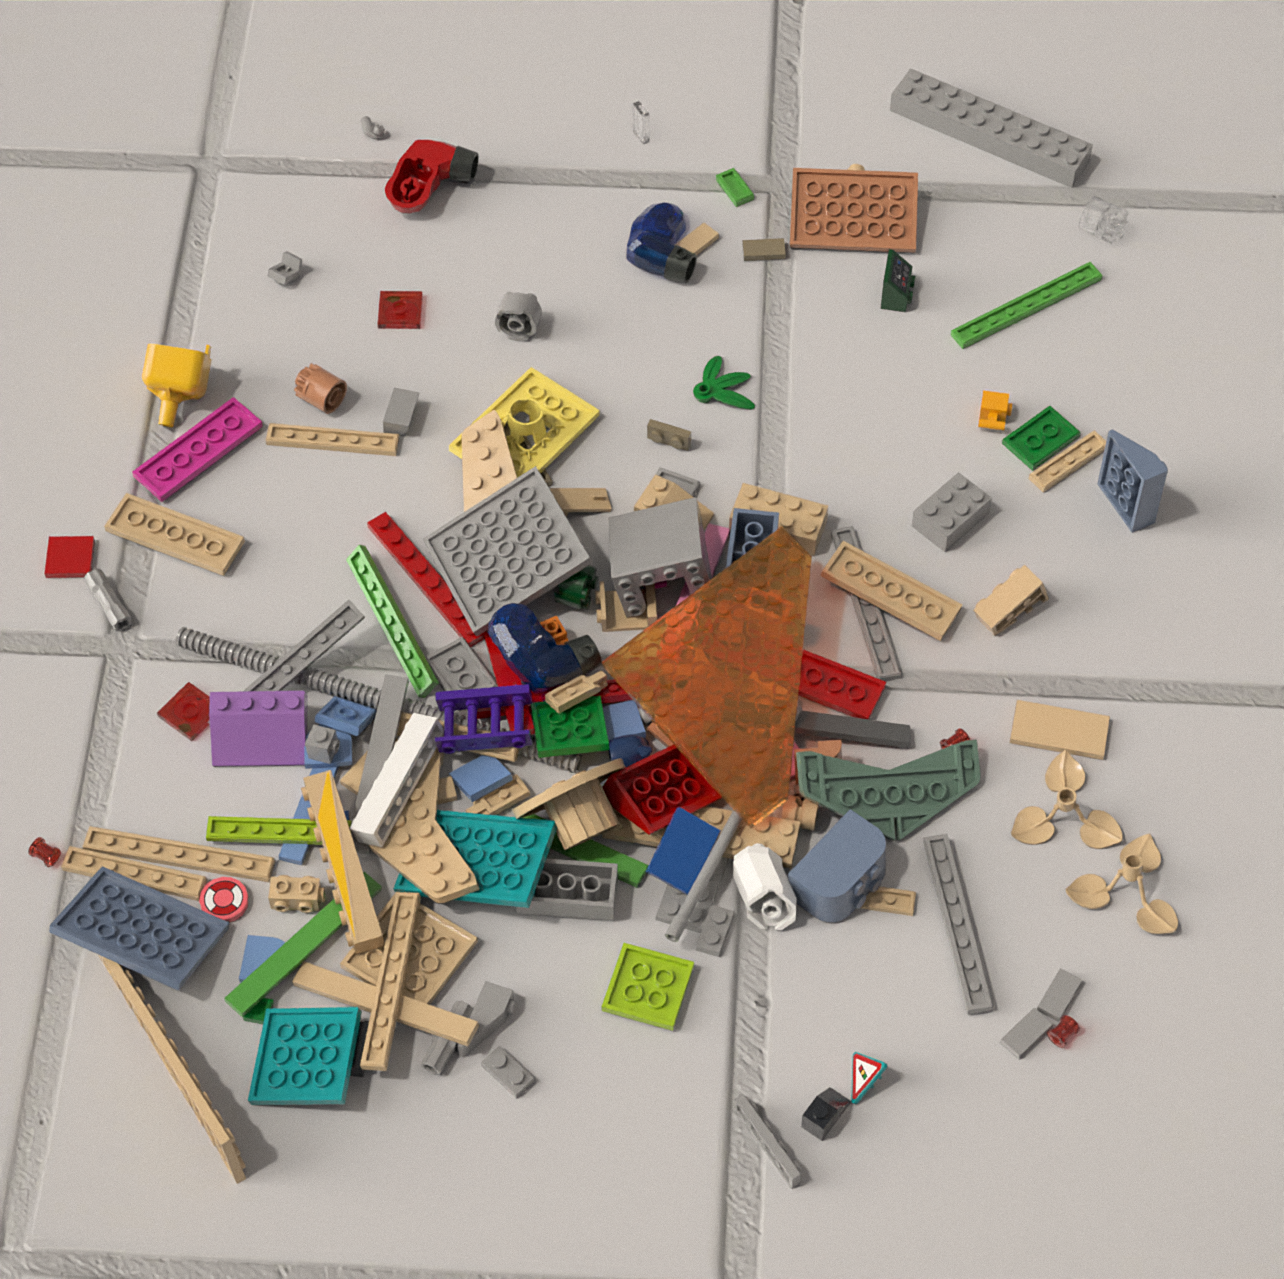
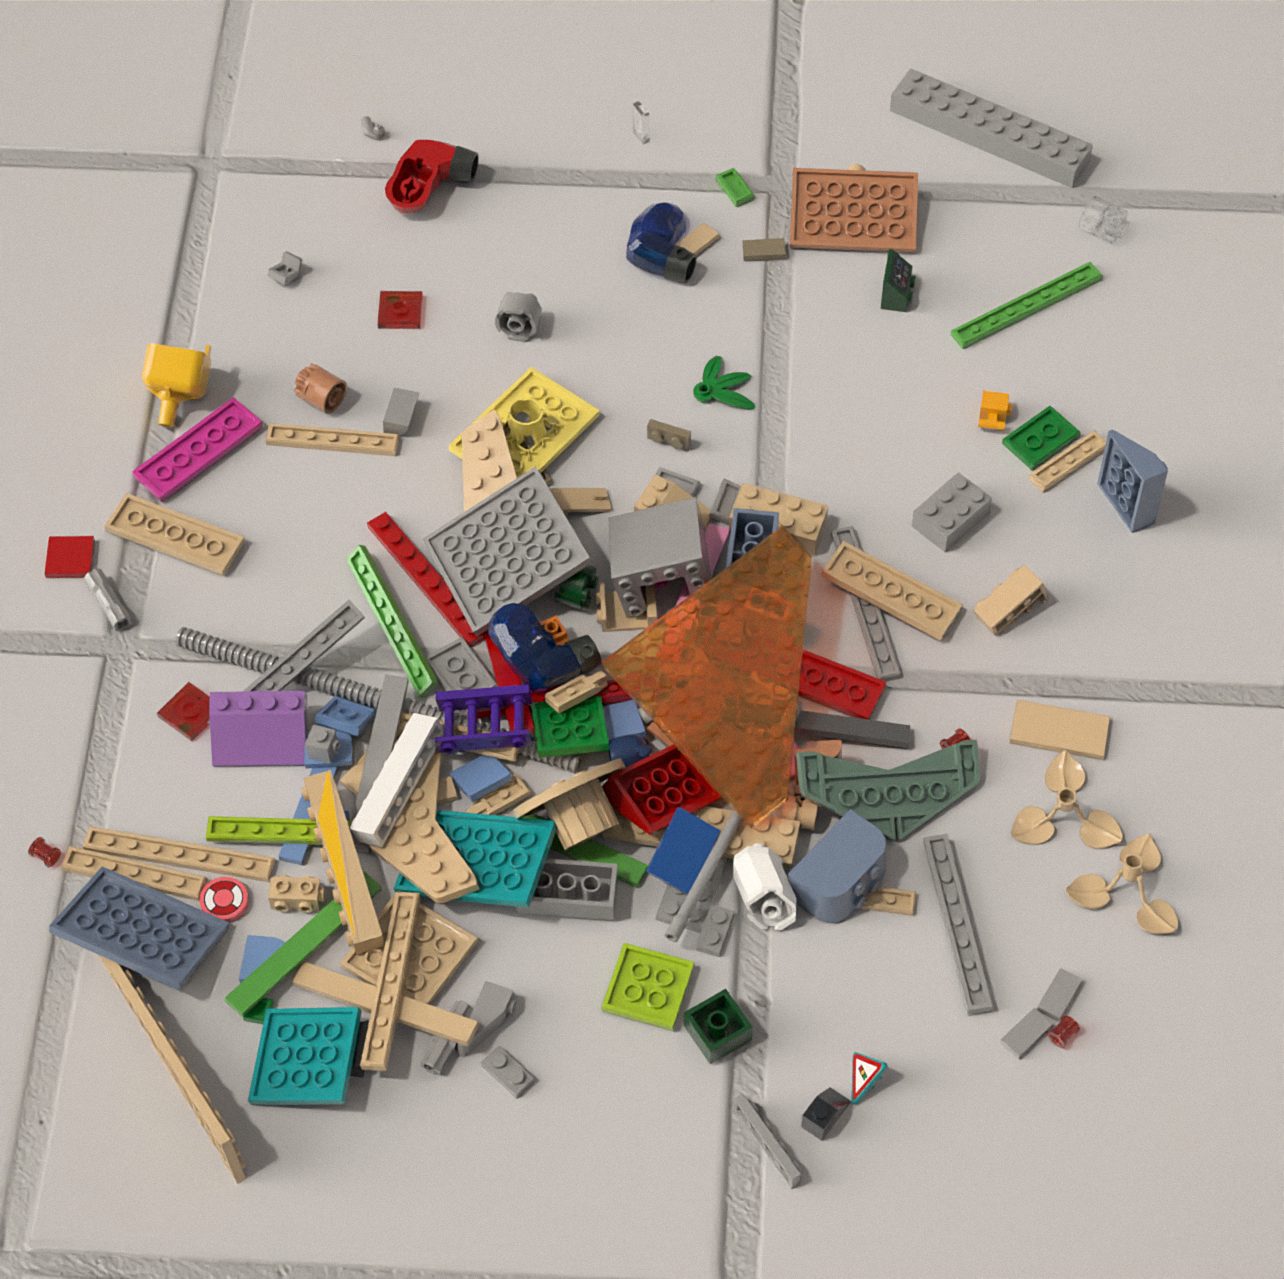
none -> dark green brick [683,988,753,1064]
none -> light grey tile [709,478,741,525]

